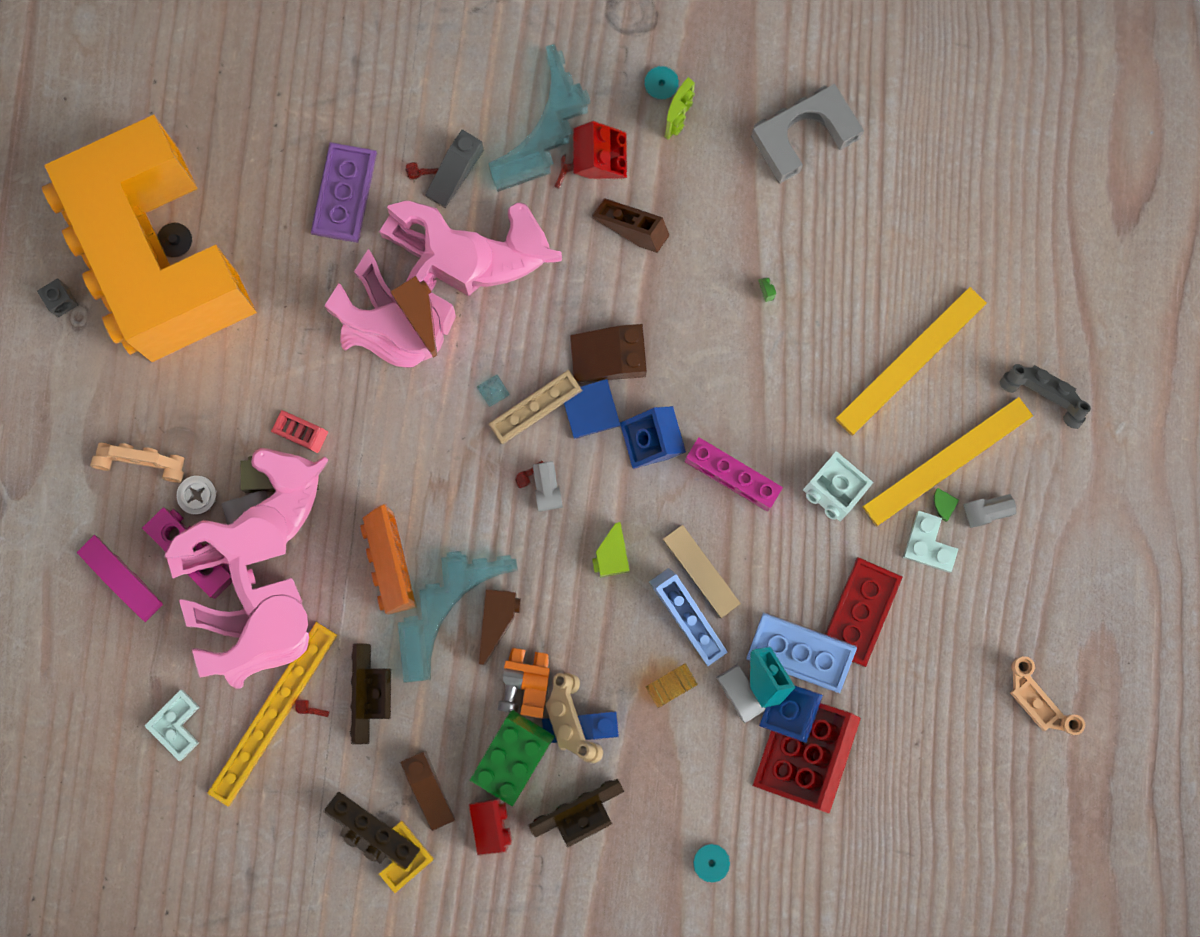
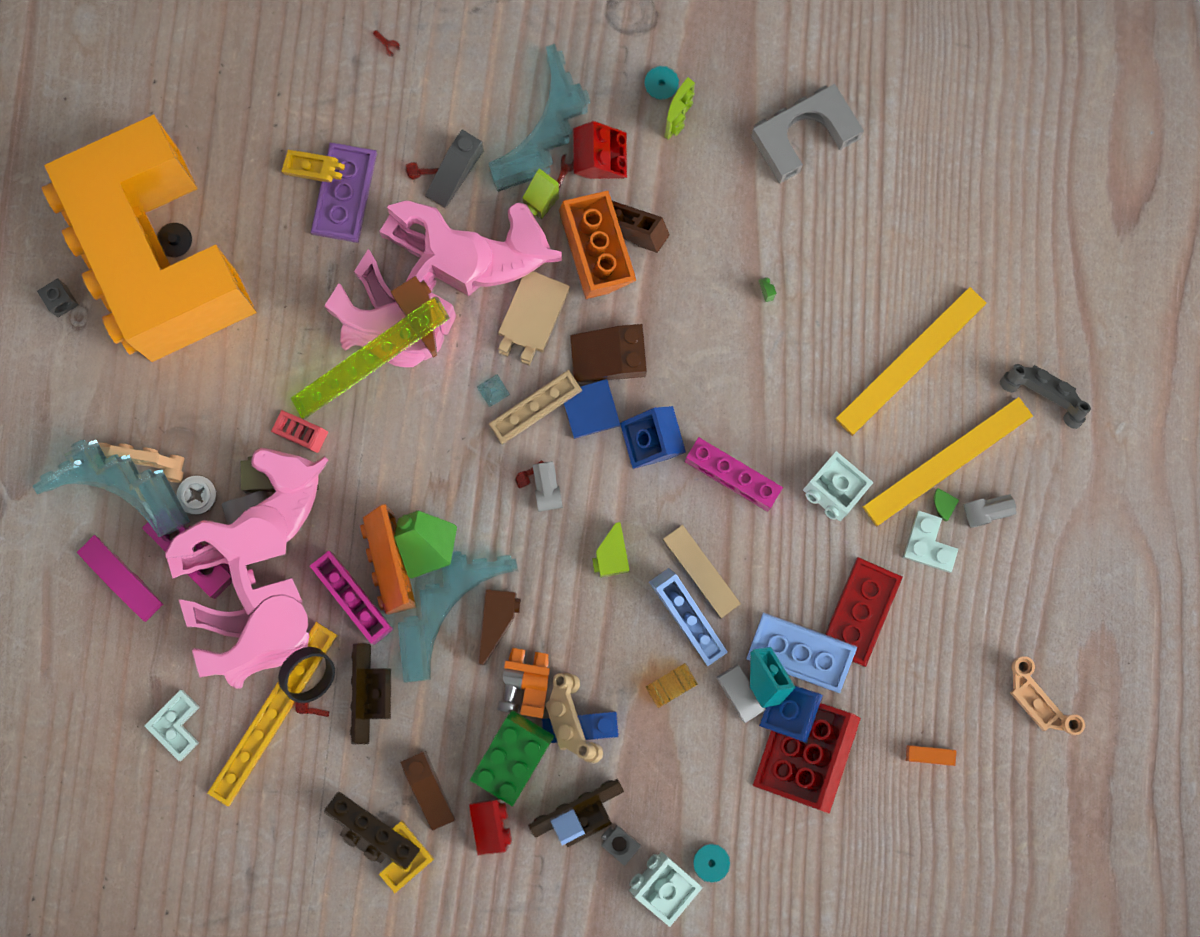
none -> clear light blue arch [33,439,190,537]
none -> black tyre [278,647,335,703]
none -> yellow hinge [281,149,345,183]
none -> clear neon green tile [291,297,450,419]
none -> dark pink brick [310,551,394,645]
none -> clear red hand [373,30,400,57]
none -> bright green slope [394,510,457,579]
none -> tan tile [498,271,570,366]
none -> lime slope [522,168,559,219]
none -> light blue tile [551,809,585,845]
none -> orange slope [559,190,636,299]
none -> dark grey brick [601,824,641,866]
none -> light aqua plate [629,851,703,927]
none -> orange piece [906,745,956,766]

